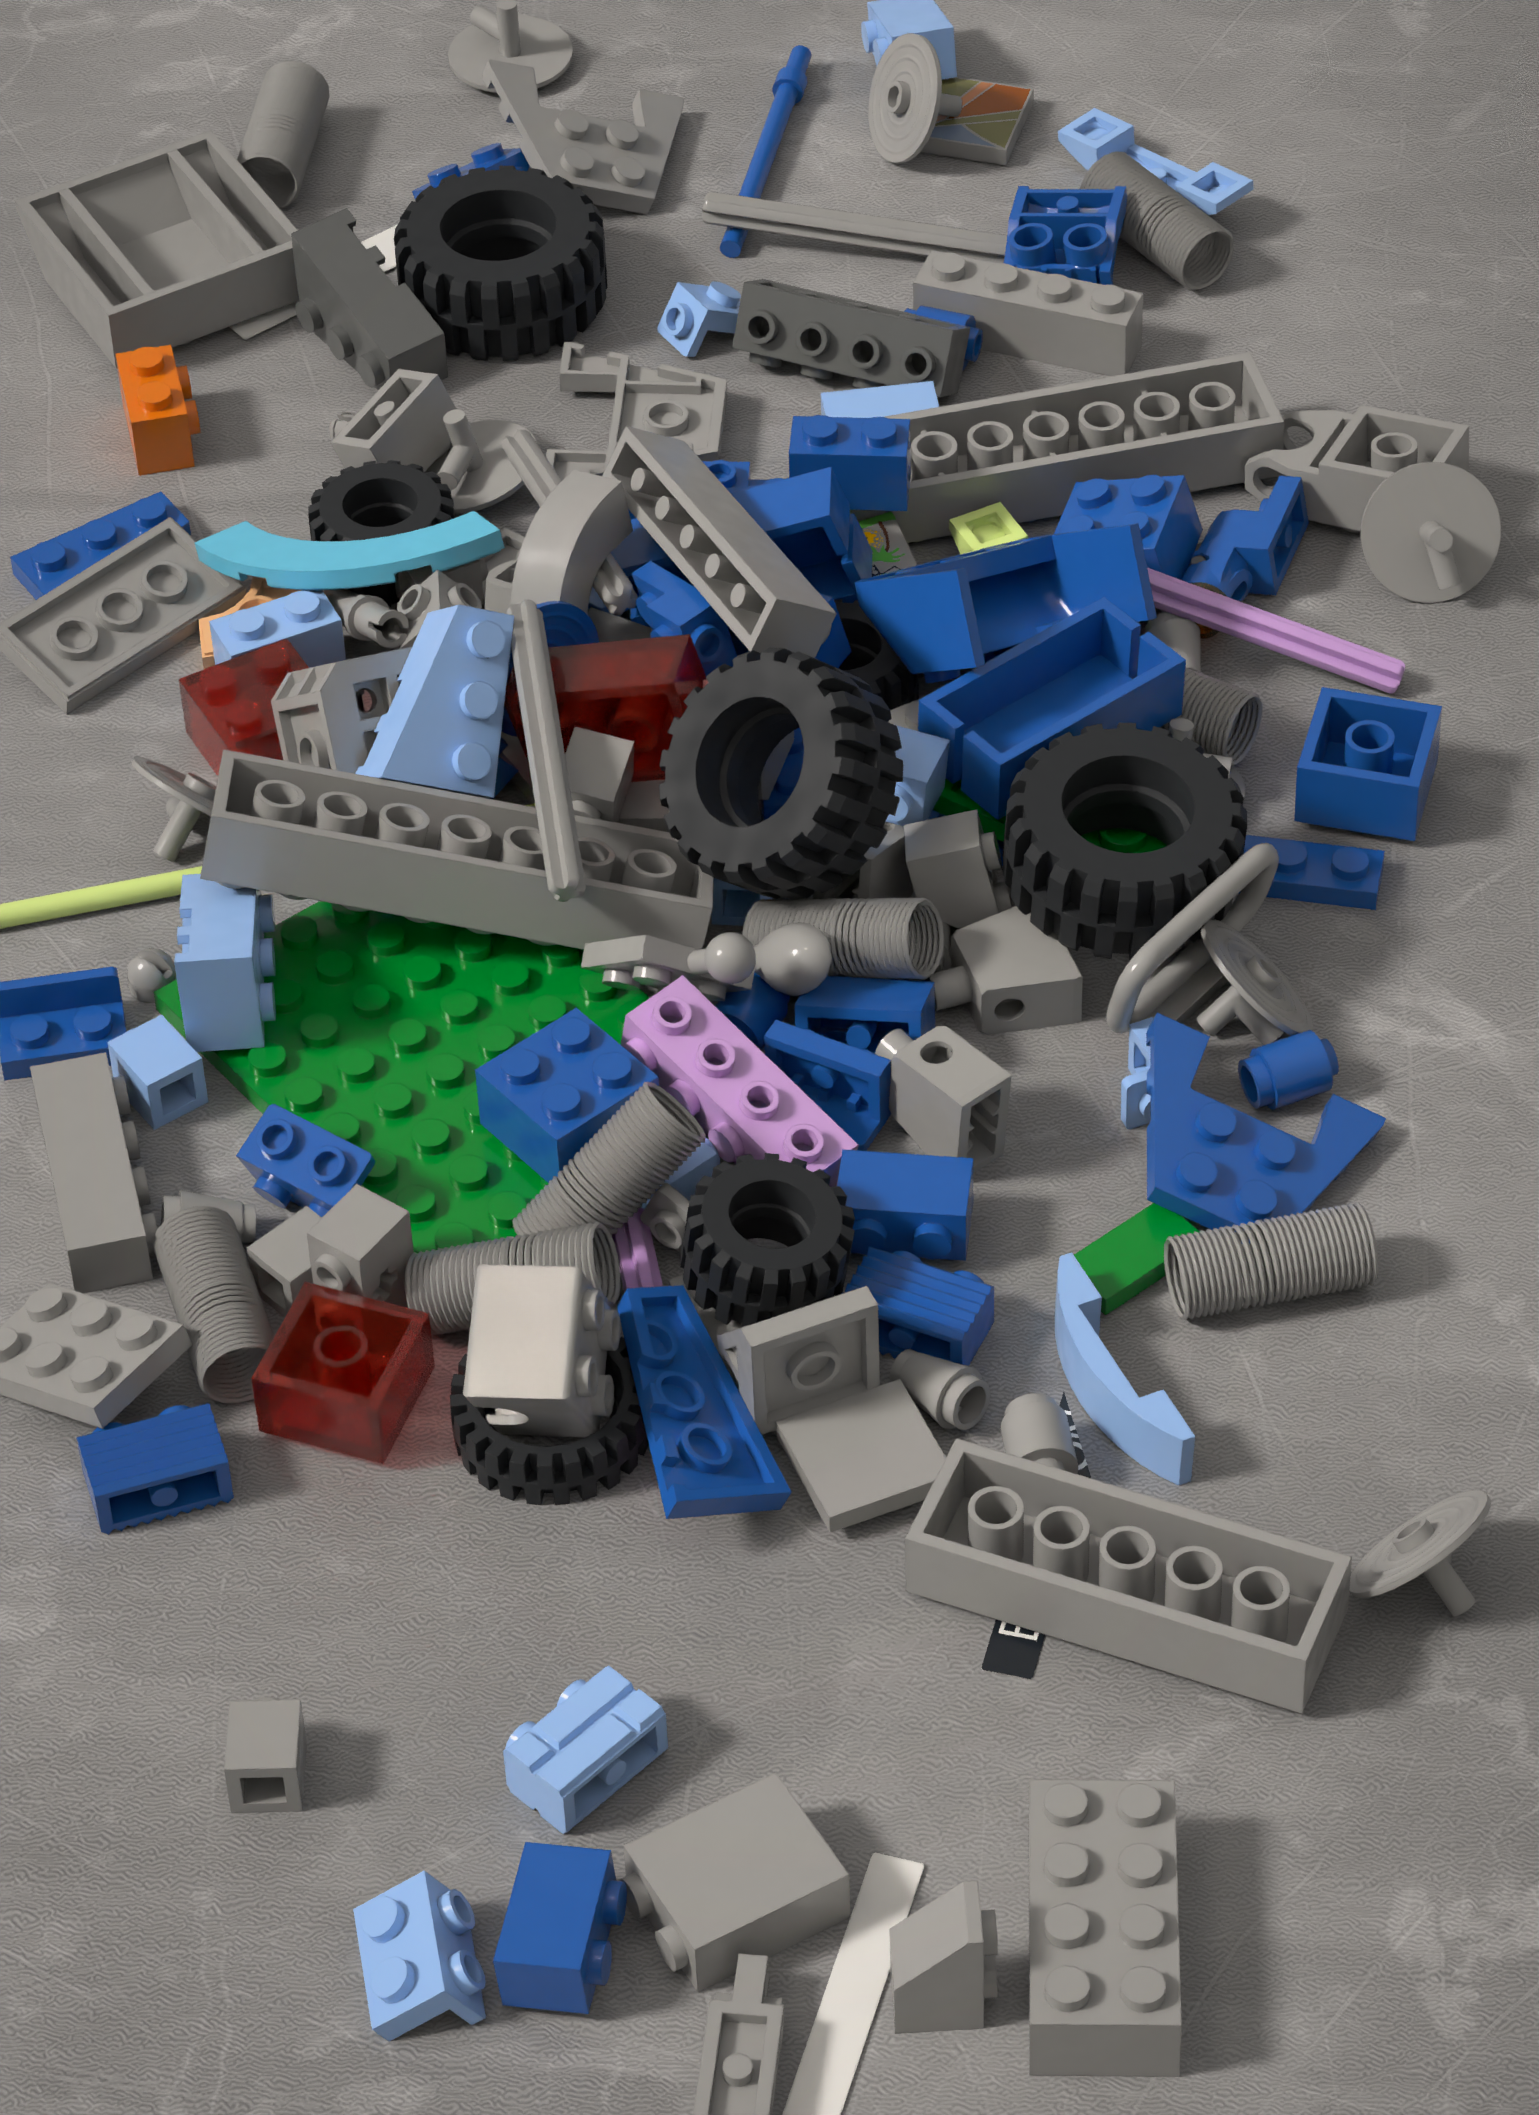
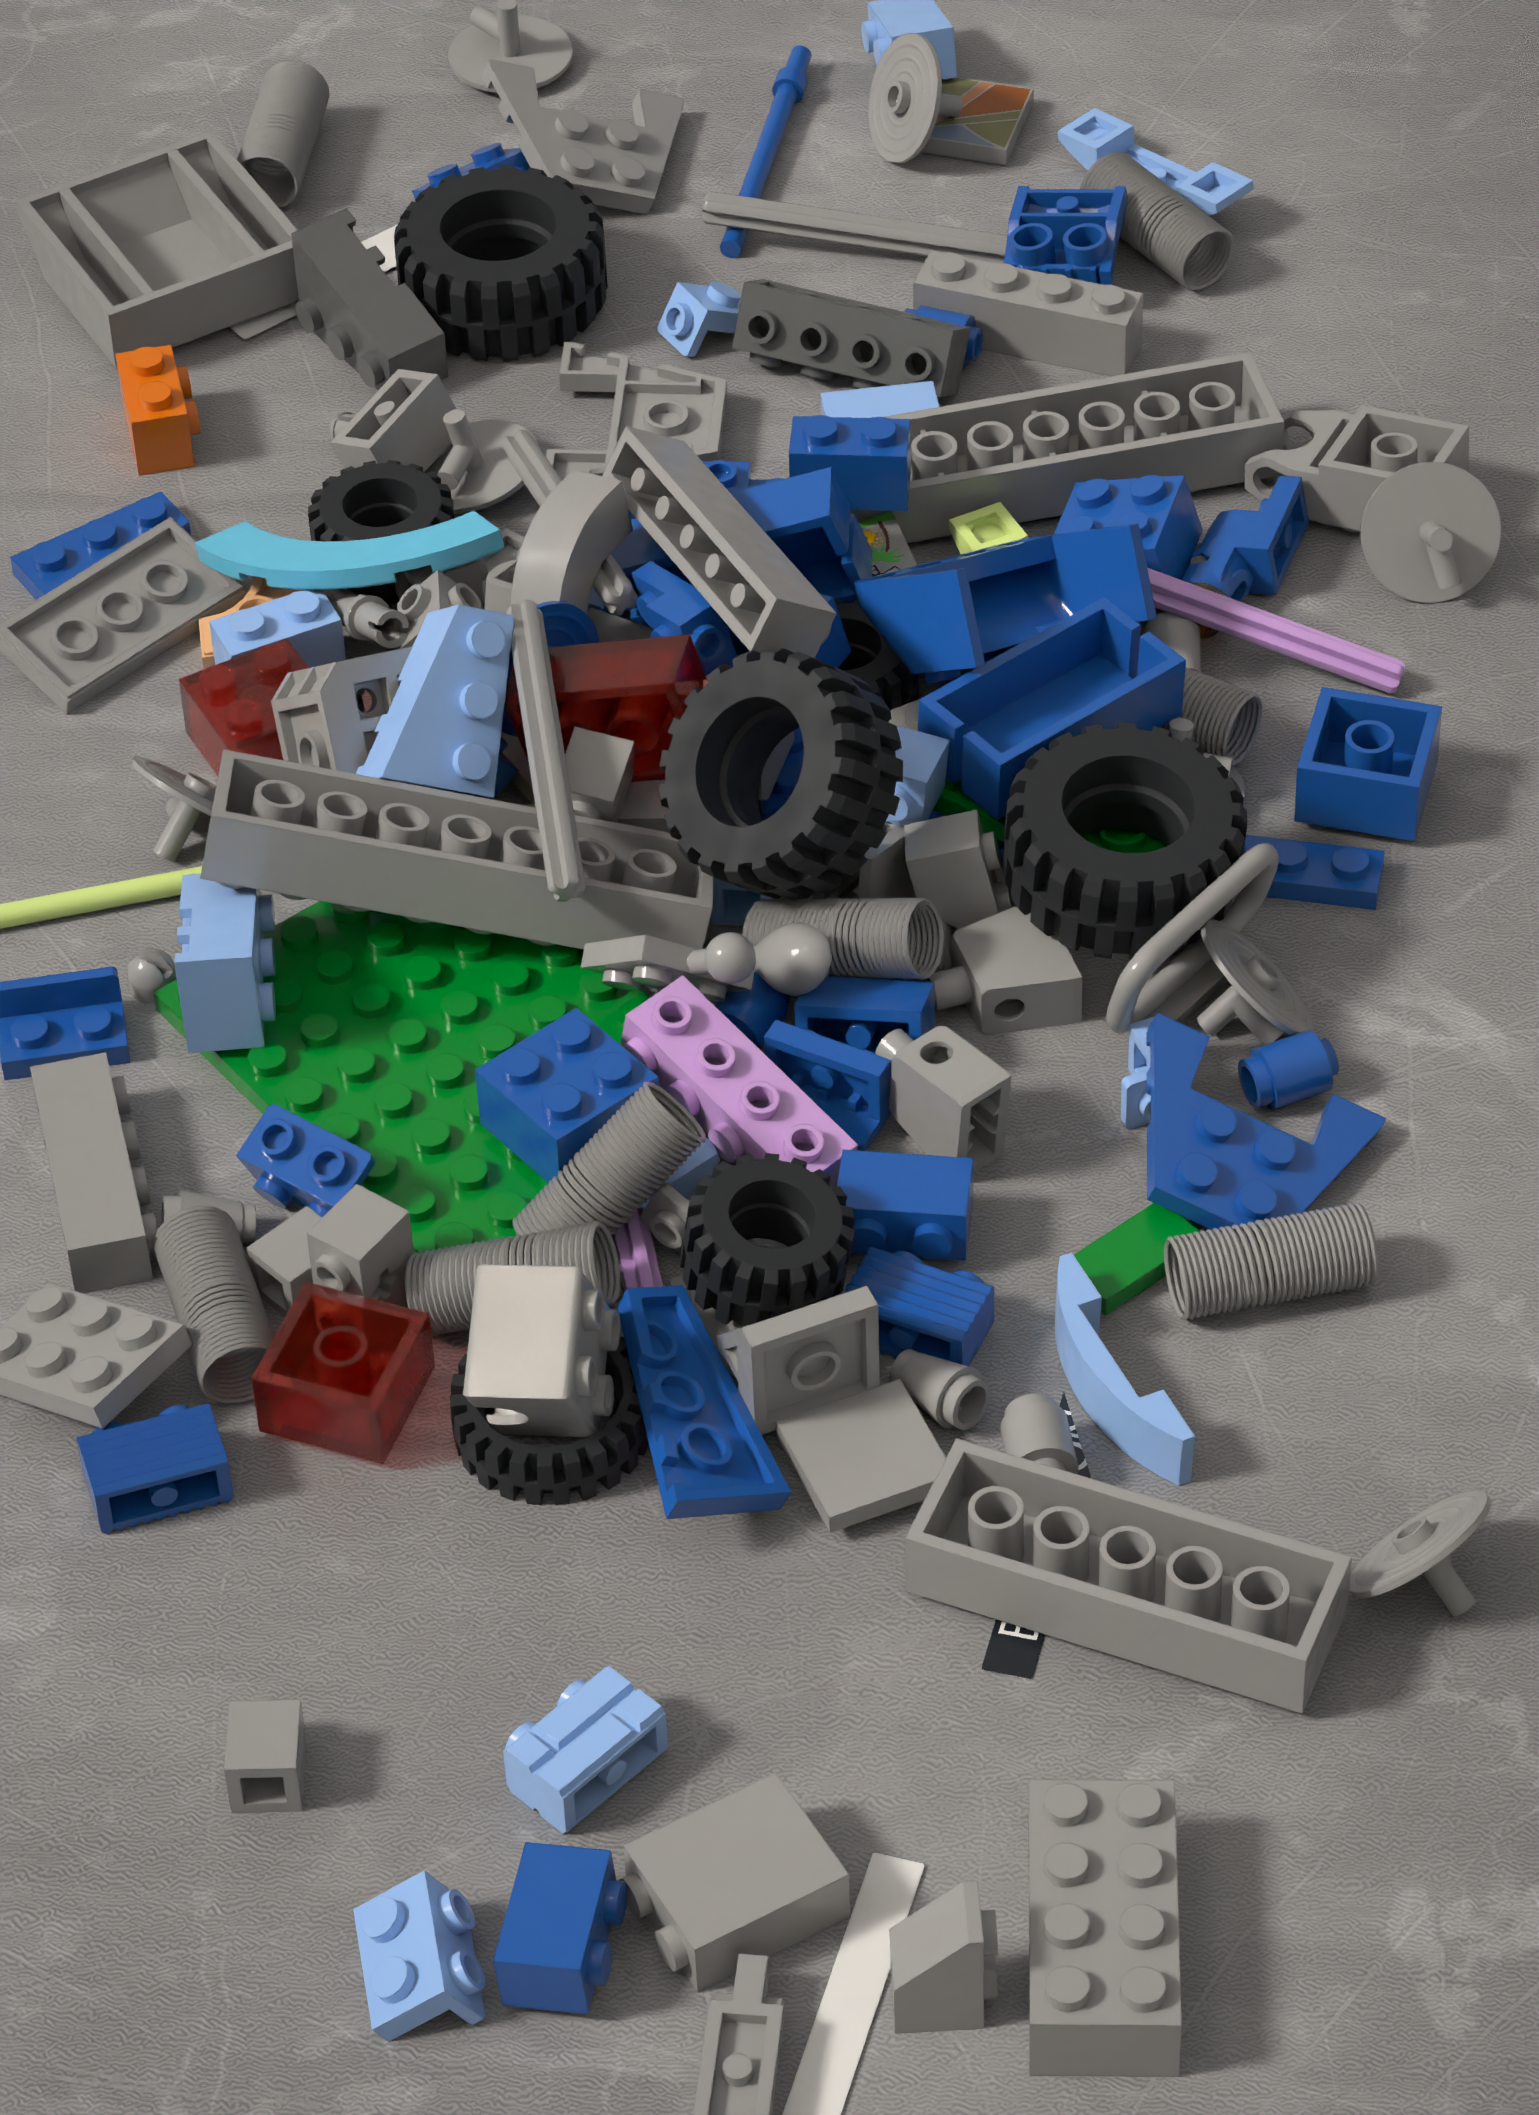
light blue brick [107,1015,208,1130] -> none

